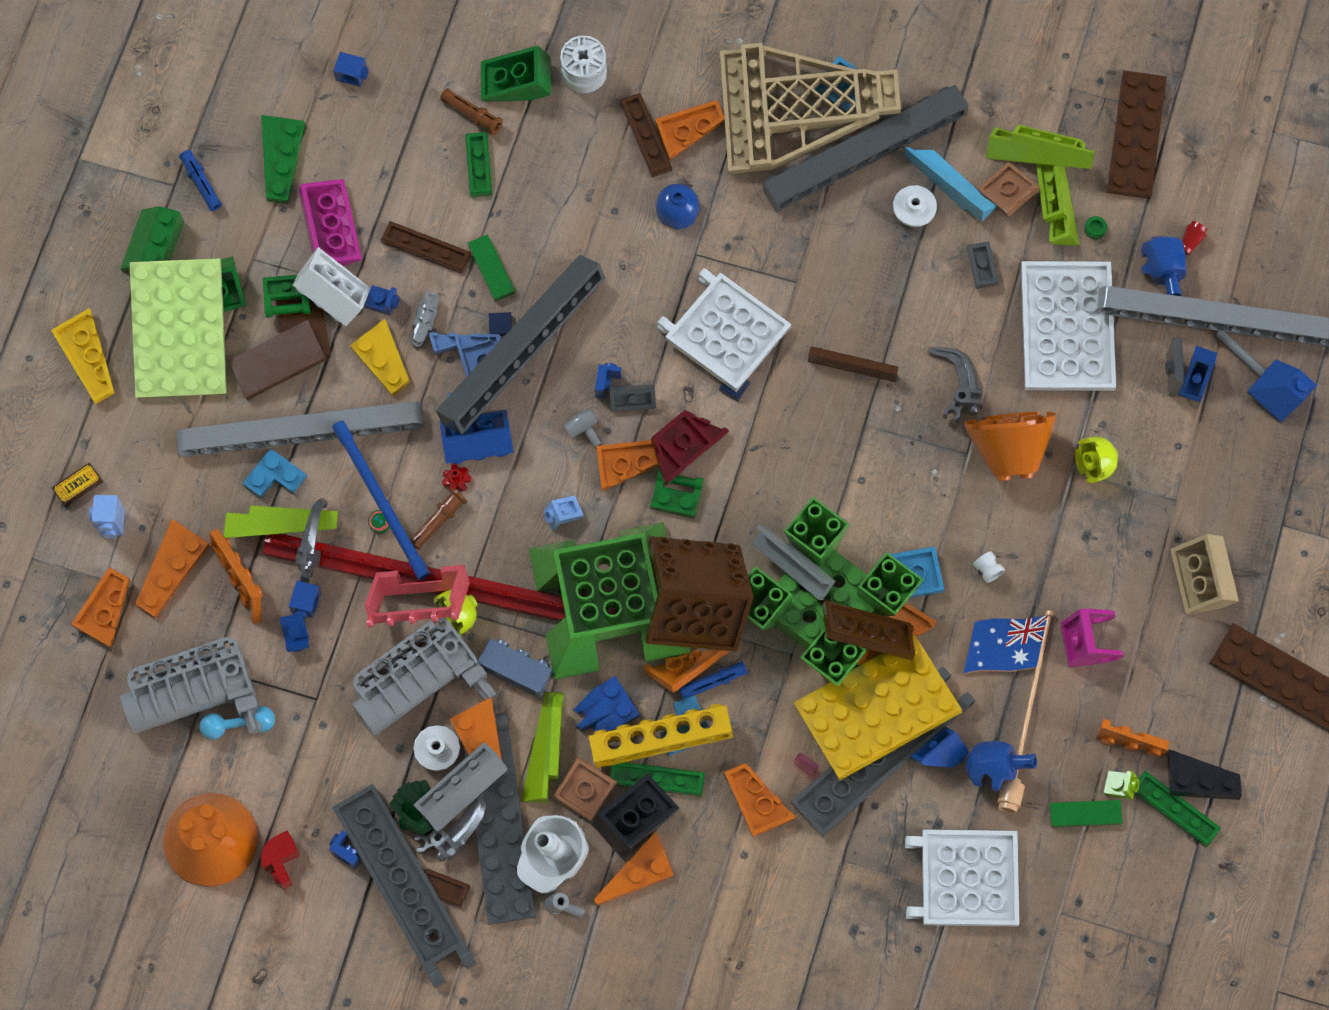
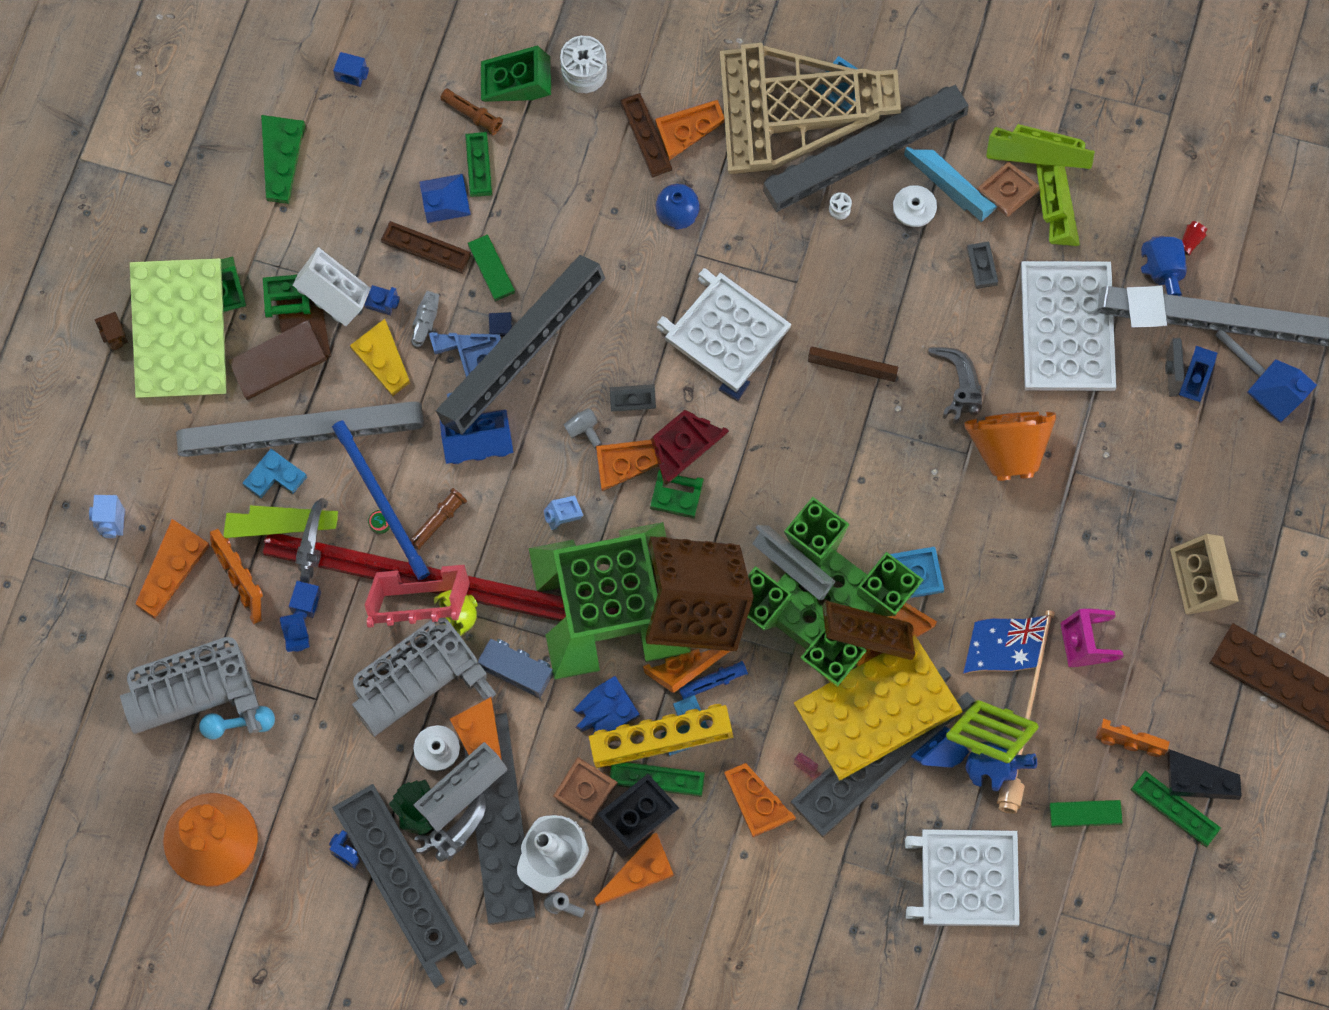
yellow wing [51,308,115,404] -> none
tile [51,462,103,507] -> none
orange wing [71,567,130,649] -> none
green slope [120,206,184,273] -> none
blue pin [179,150,222,211] -> none
red brick [261,830,300,889] -> none
dark pink slope [299,179,362,266] -> none
reddish brown tile [424,868,470,908] -> none
red plant [442,464,472,493] -> none
lime wedge [521,692,563,803] -> none
blue bracket [595,363,622,398] -> none
white wheel [973,551,1005,583] -> none
neon yellow cylinder [1075,436,1118,483] -> none
green tile [1084,216,1107,240] -> none
bracket [1103,770,1139,800] -> none
reddish brown plate [1106,70,1167,199] -> none
none -> reddish brown brick [94,312,128,350]
none -> blue slope [420,174,471,223]
none -> white wheel [829,192,852,220]
none -> lime bar [946,700,1039,763]
none -> white sticker [1127,286,1167,327]

